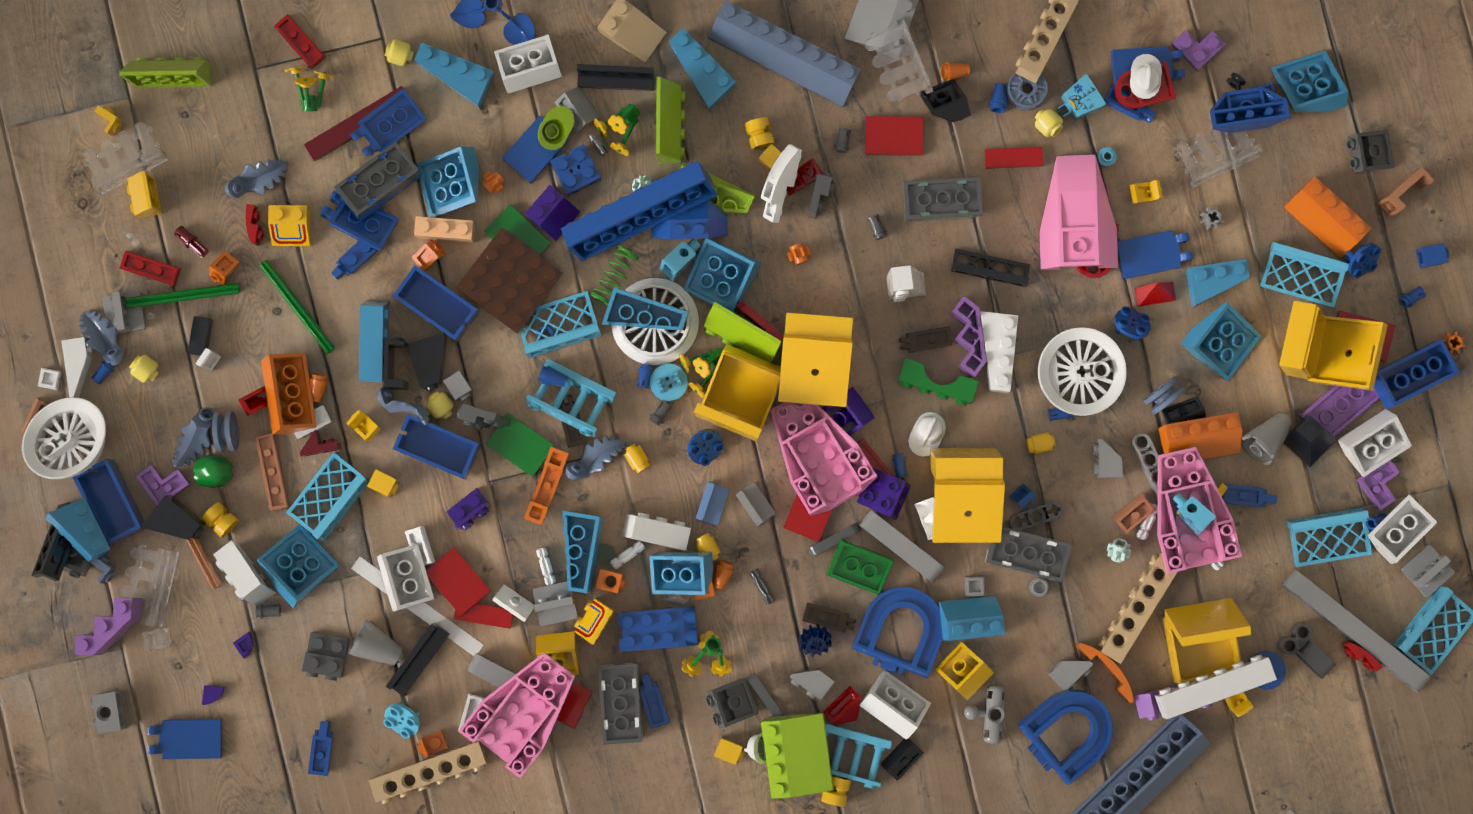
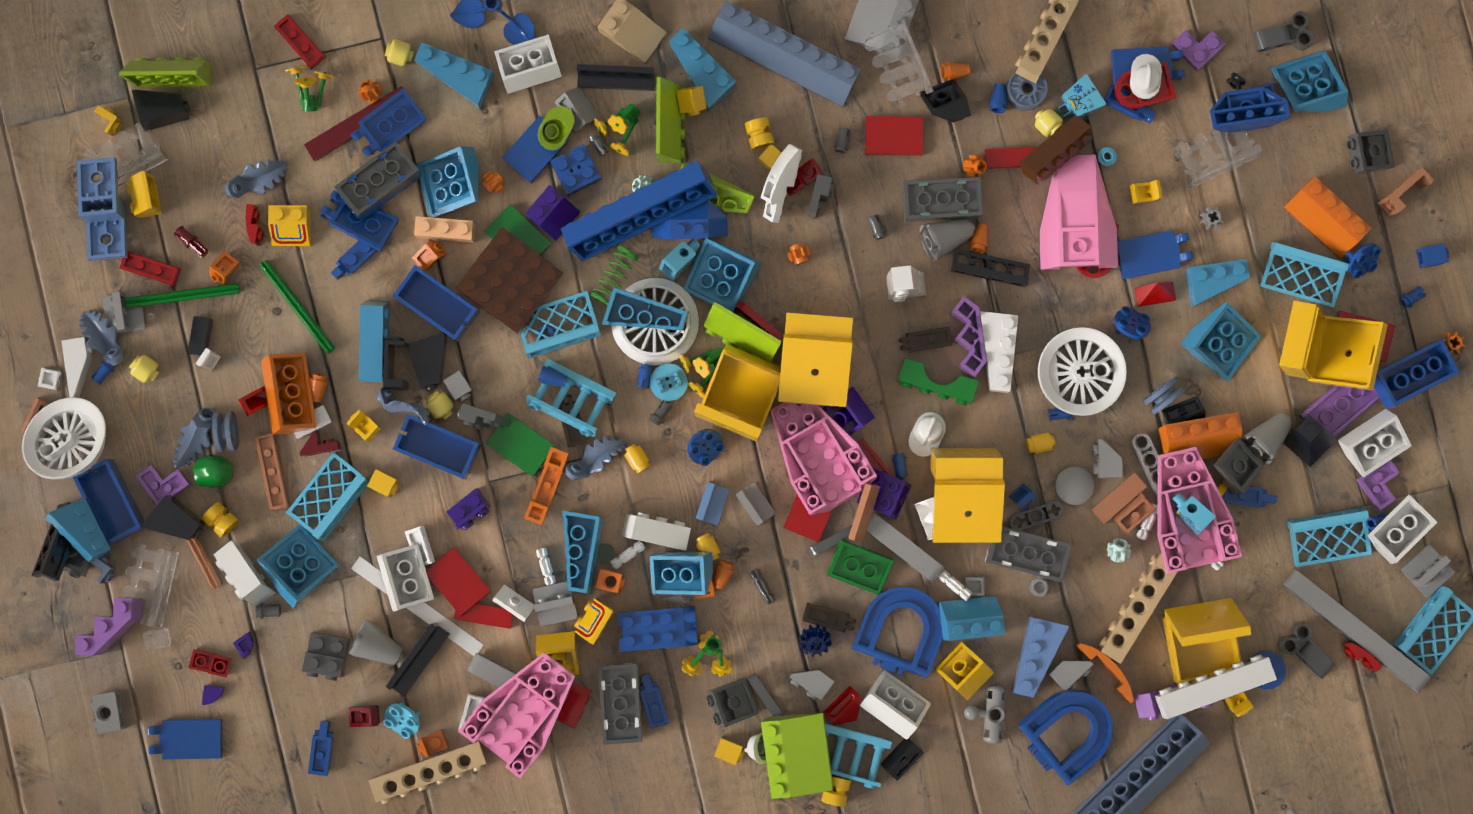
none -> medium blue bracket [77,157,128,261]
none -> black slope [132,89,191,132]
none -> red slope [189,649,232,678]
none -> dark red slope [348,705,380,727]
none -> orange gear [358,79,383,103]
none -> yellow brick [676,86,707,116]
none -> nougat tile [848,483,880,541]
none -> light grey cone [920,219,975,261]
none -> white axle [938,570,972,601]
none -> orange gear [963,154,987,177]
none -> orange cone [969,224,988,253]
none -> medium blue wedge [1012,617,1069,698]
none -> reddish brown brick [1020,115,1093,185]
none -> light grey dish [1055,467,1094,505]
none -> nougat tile [1091,472,1147,525]
none -> dark grey plate [1213,438,1264,494]
none -> dark grey piece [1253,11,1314,52]

